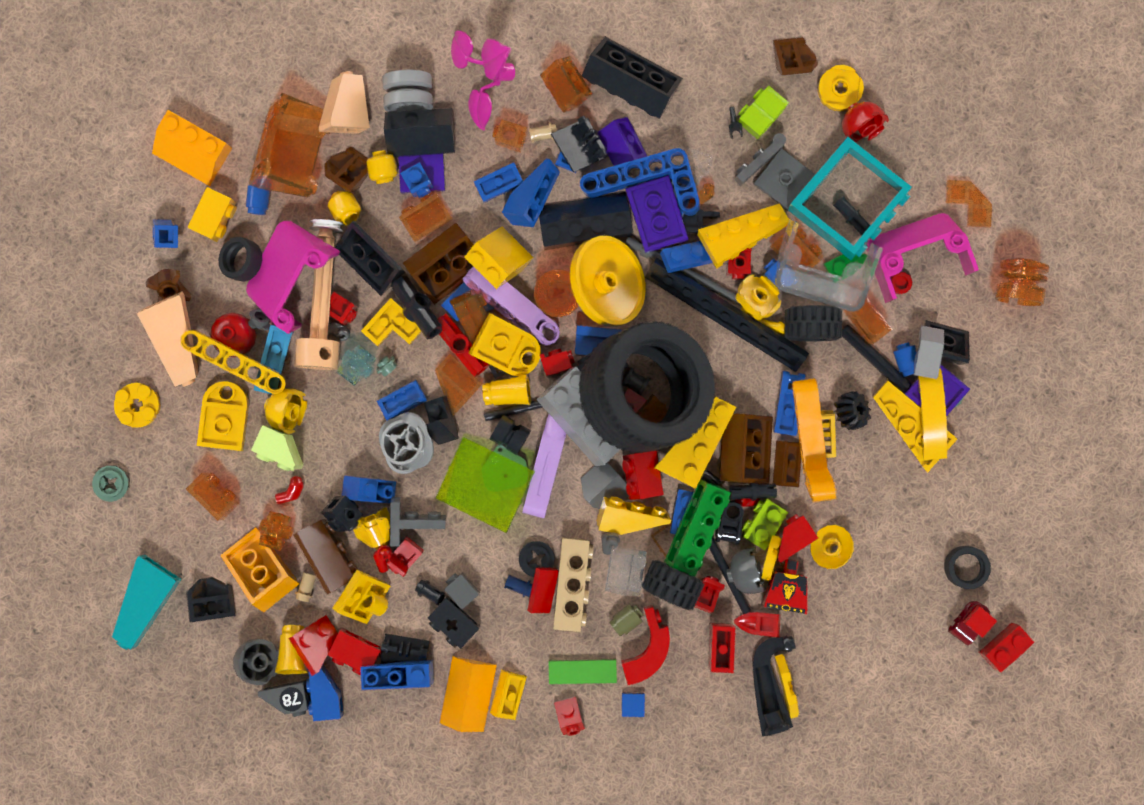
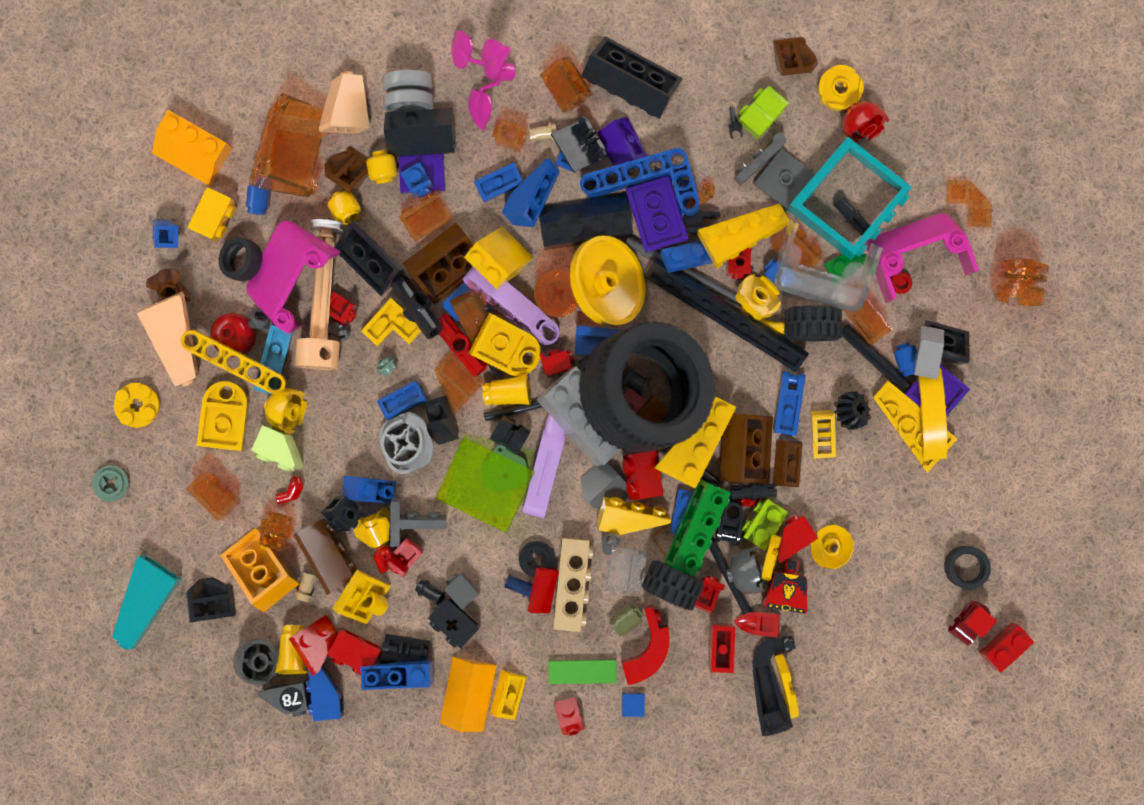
clear light blue brick [337,345,376,386] -> none
light orange beam [792,378,836,502] -> none

